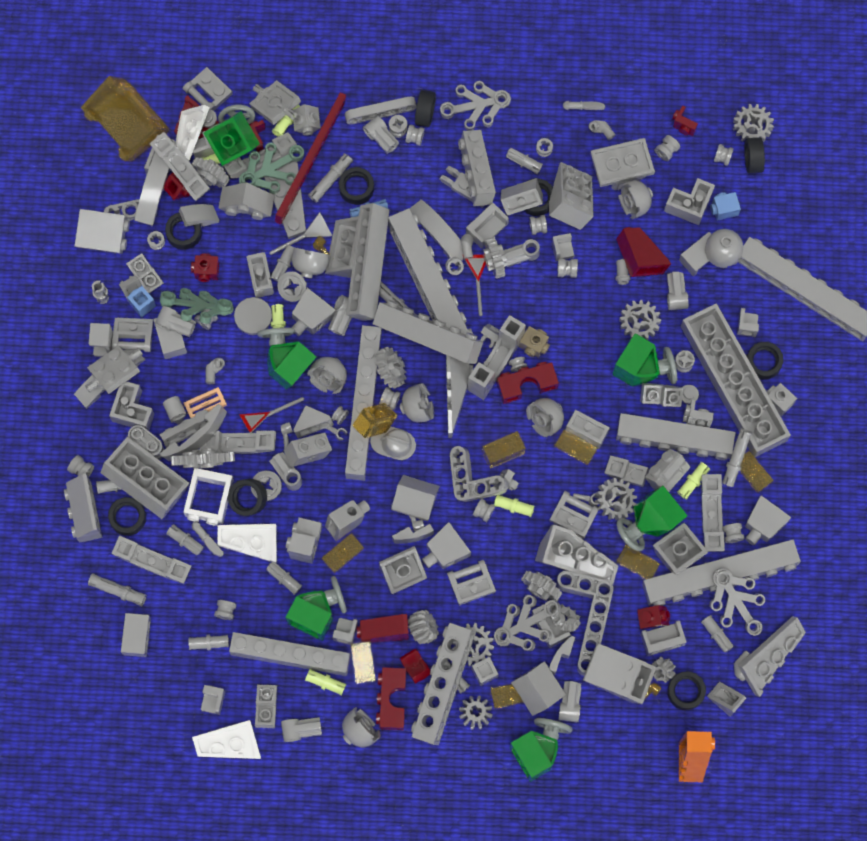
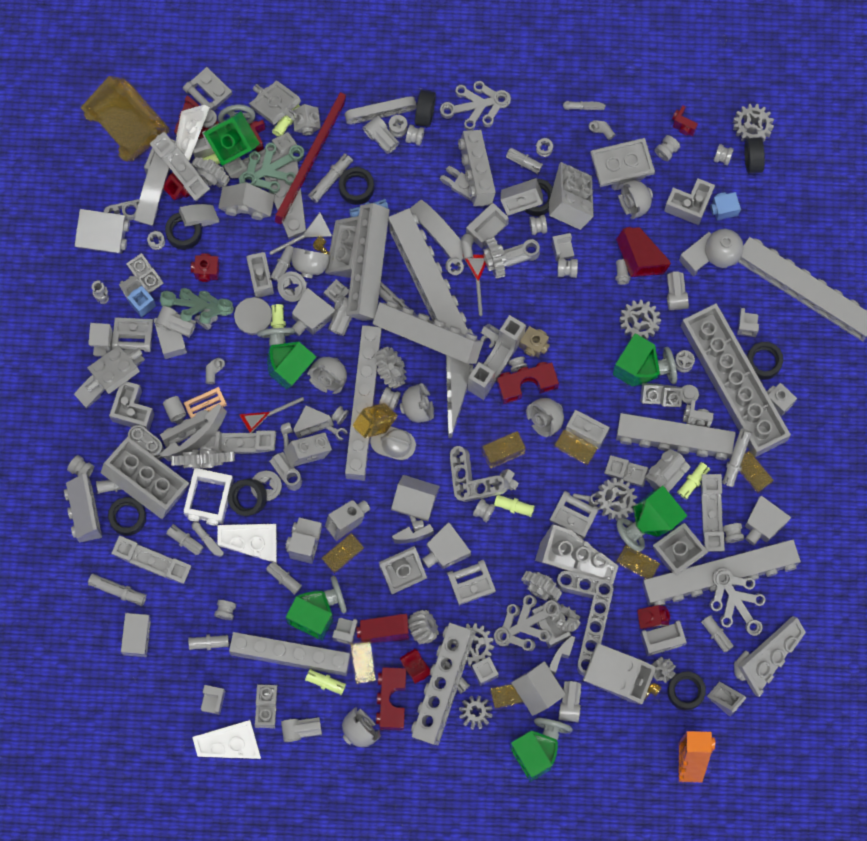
none -> light grey tile [324,279,349,304]

